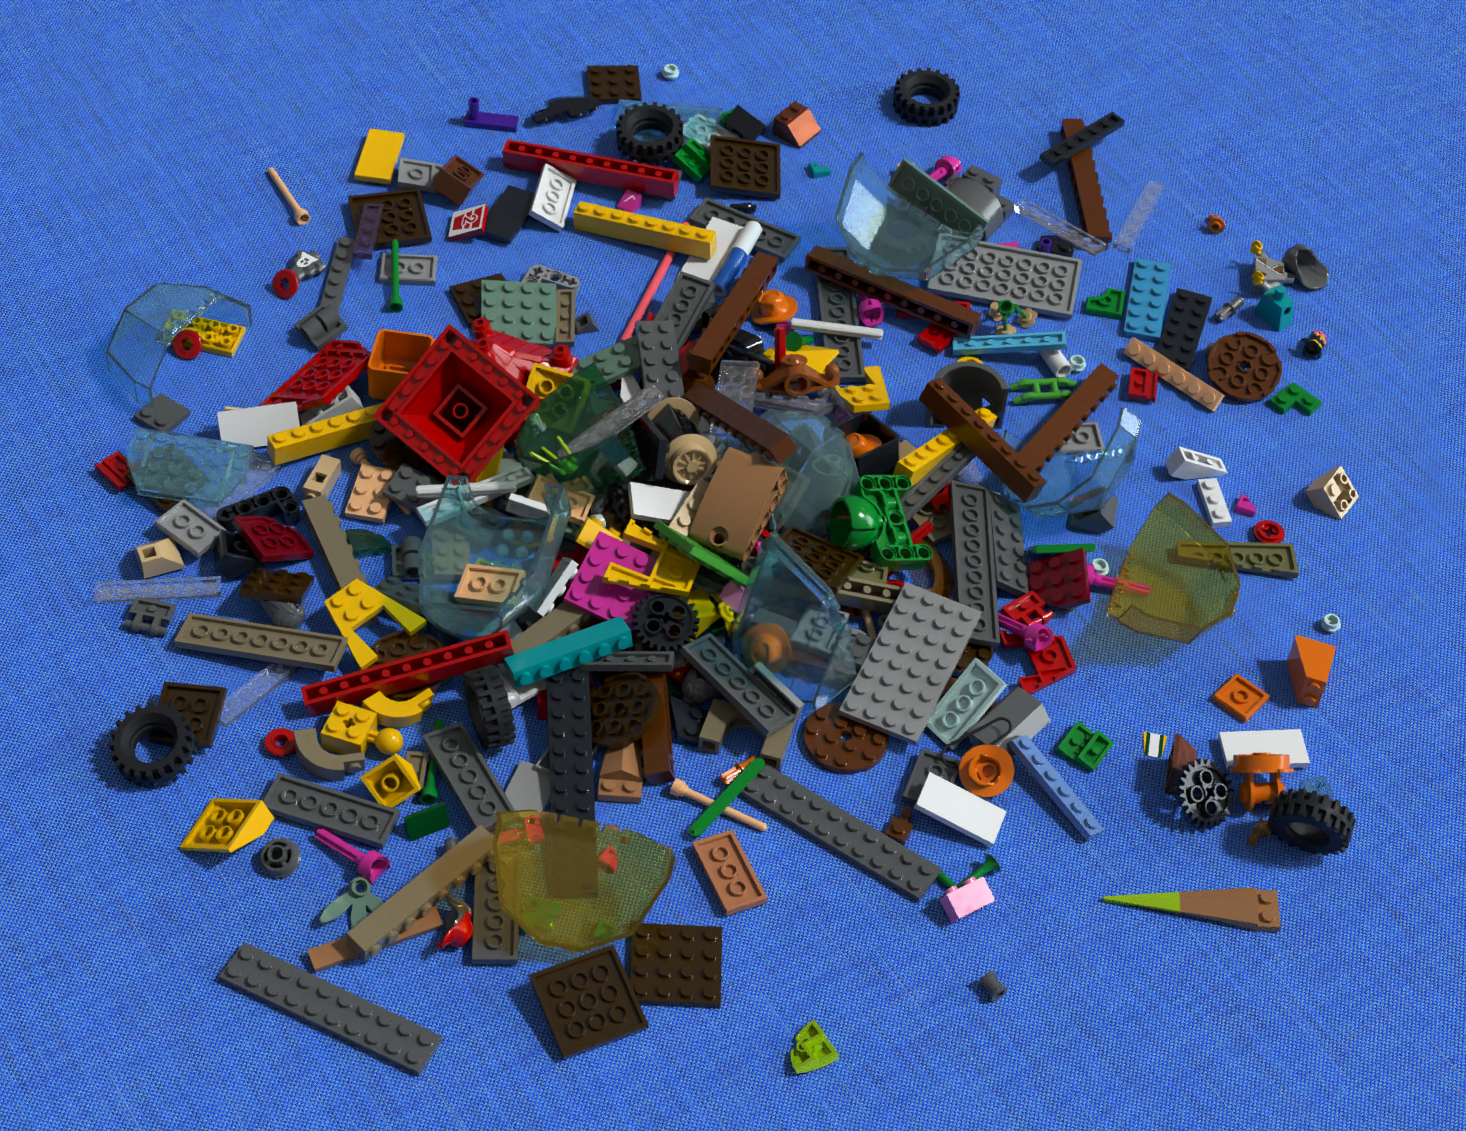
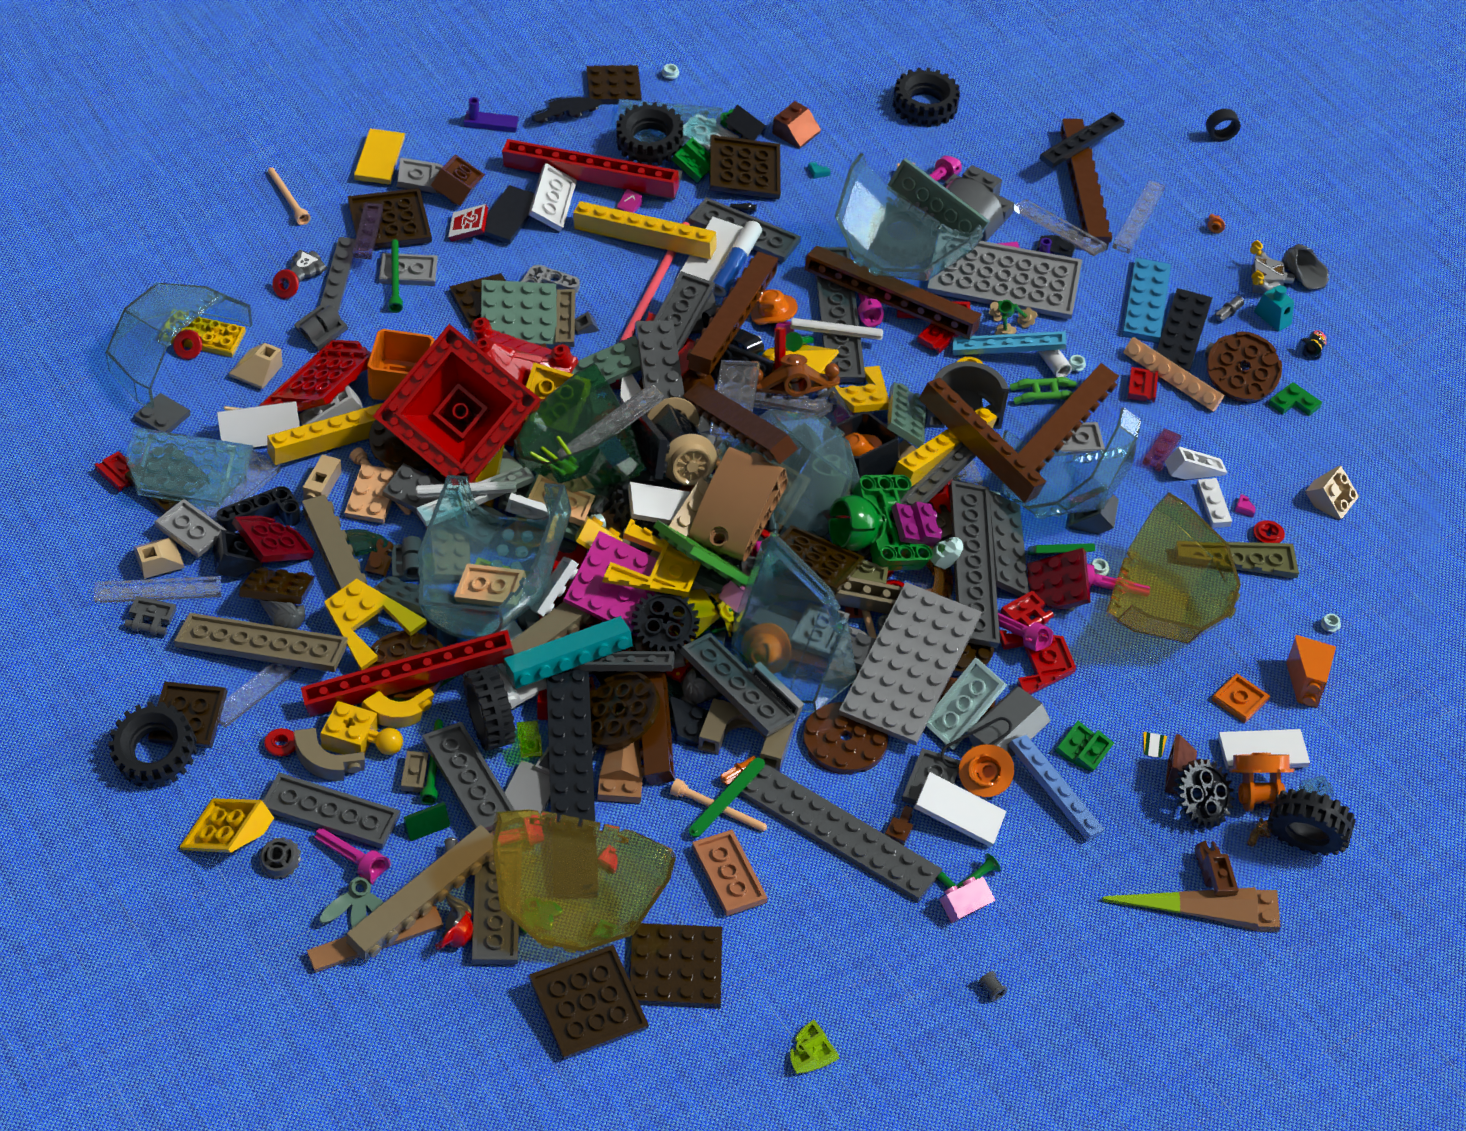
dark grey plate [219,942,443,1077] -> none
yellow slope [360,753,421,808] -> none
green tile [1084,288,1125,320] -> none
none -> tan slope [229,343,283,389]
none -> reddish brown plate [365,539,394,577]
none -> clear neon green slope [516,721,543,758]
none -> sand green plate [887,382,926,448]
none -> magenta plate [891,501,942,547]
none -> light aqua rock [930,537,963,569]
none -> clear pink plate [1142,428,1182,472]
none -> reddish brown plate [1194,841,1239,896]
none -> black tyre [1205,108,1241,142]

